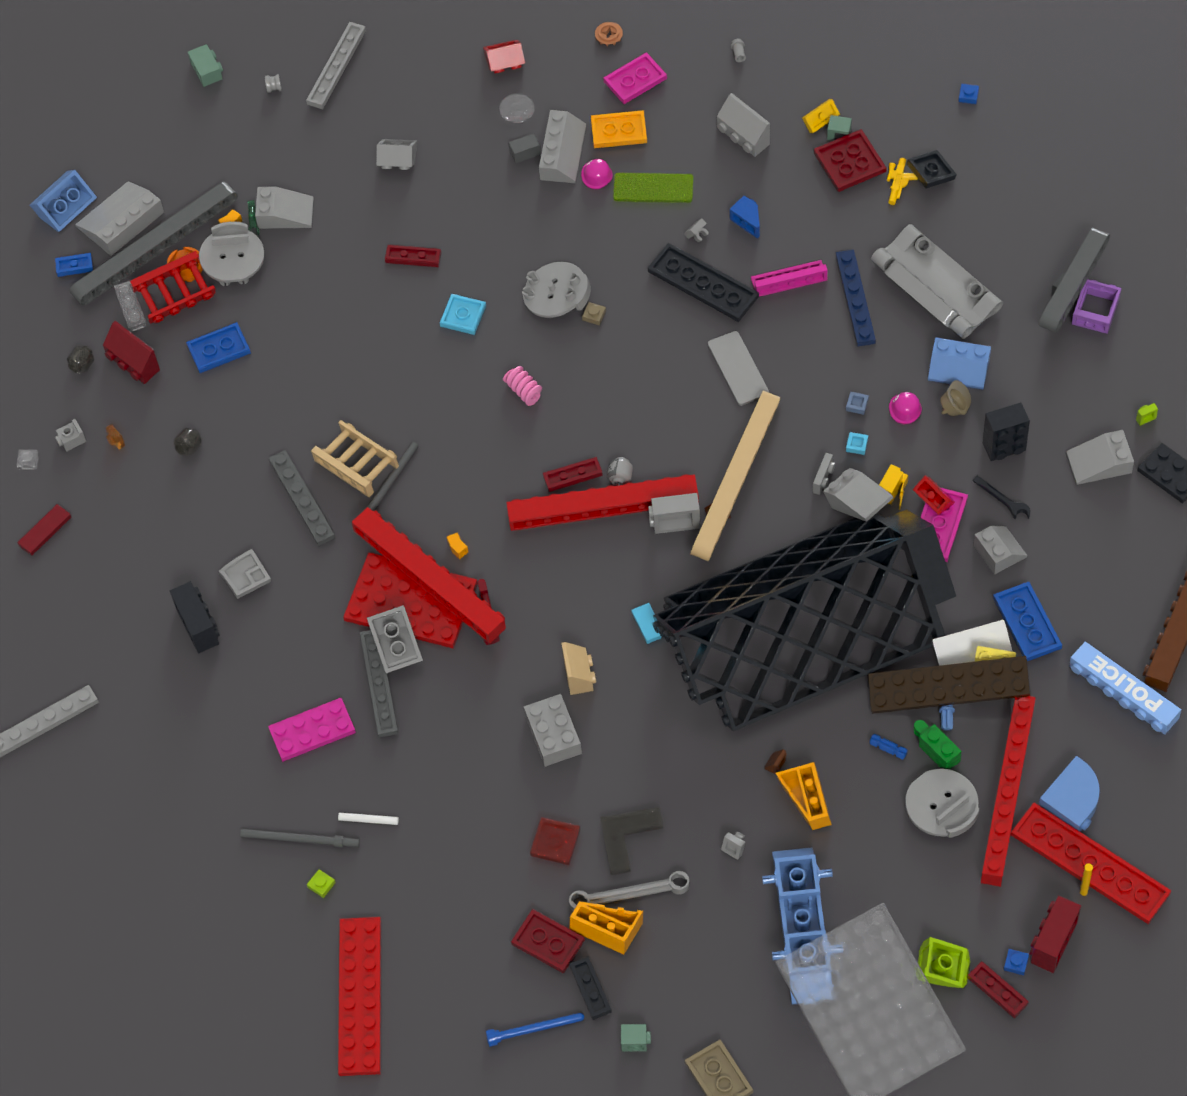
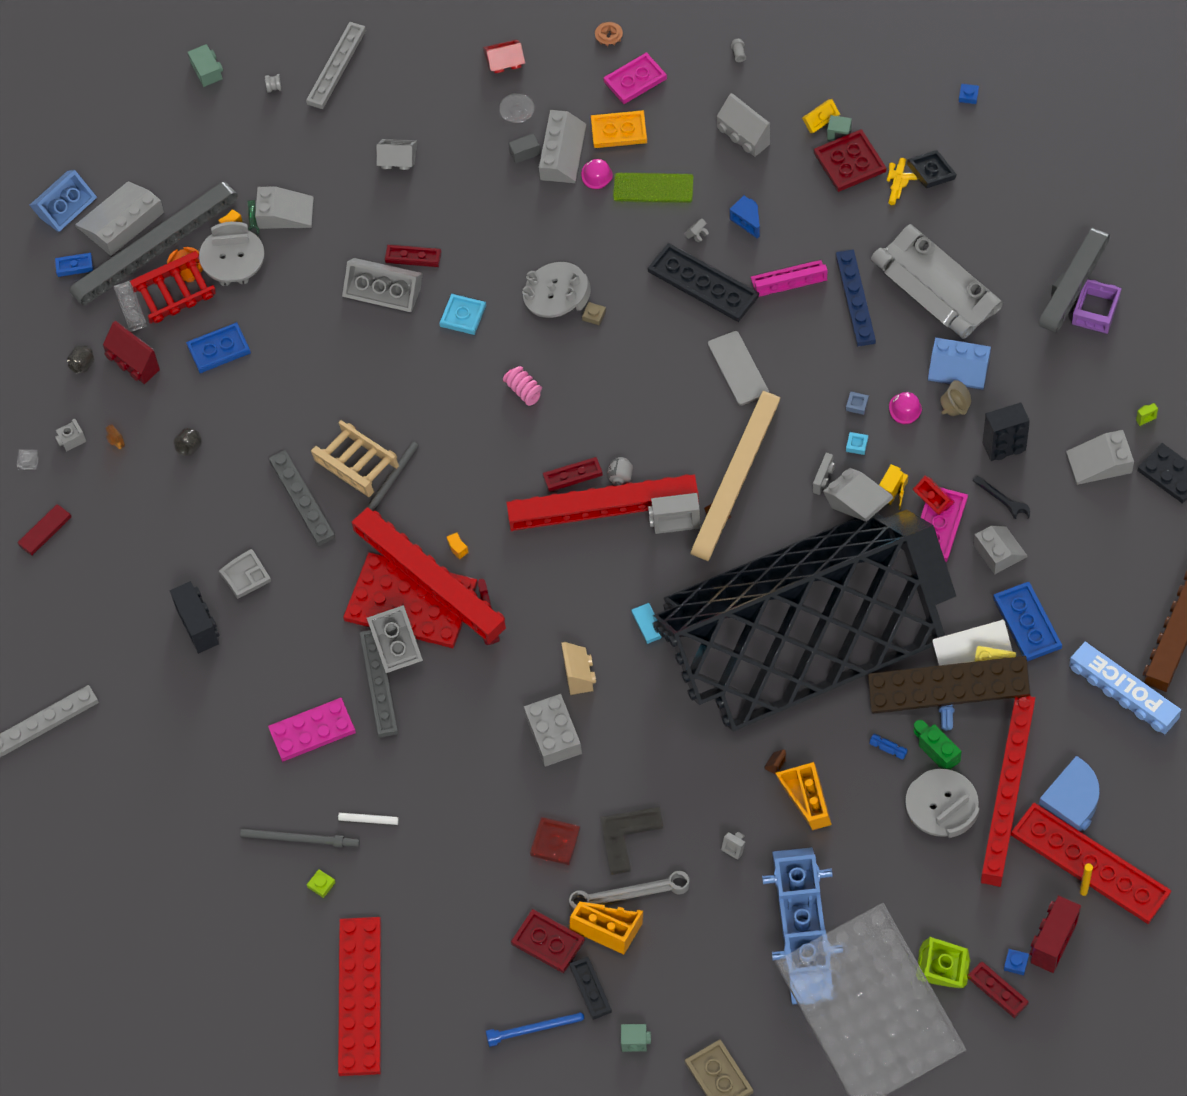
none -> light grey slope [342,258,423,312]

